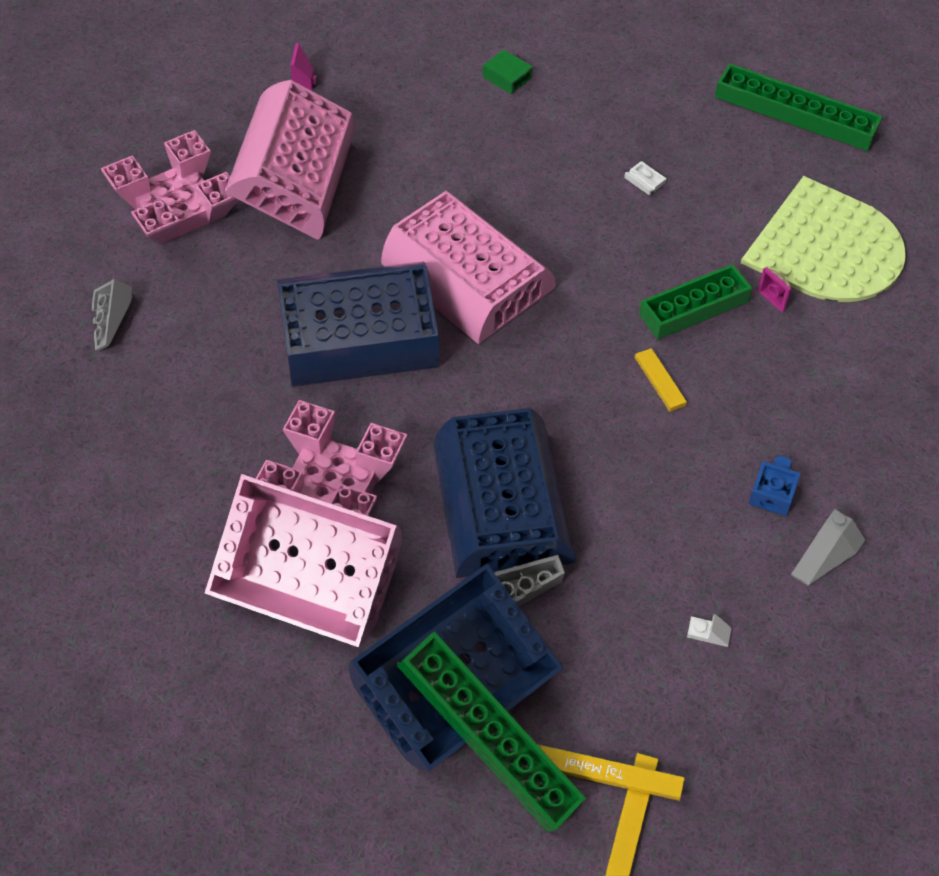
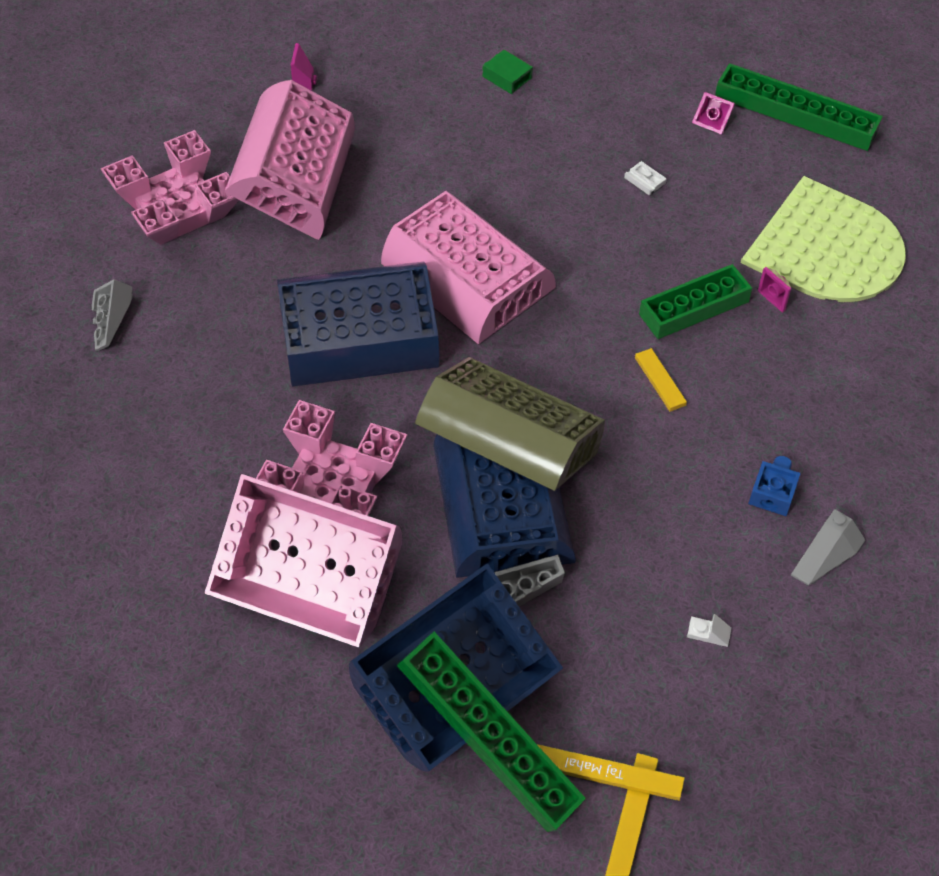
none -> olive slope [415,357,605,491]
none -> dark pink slope [692,92,735,135]

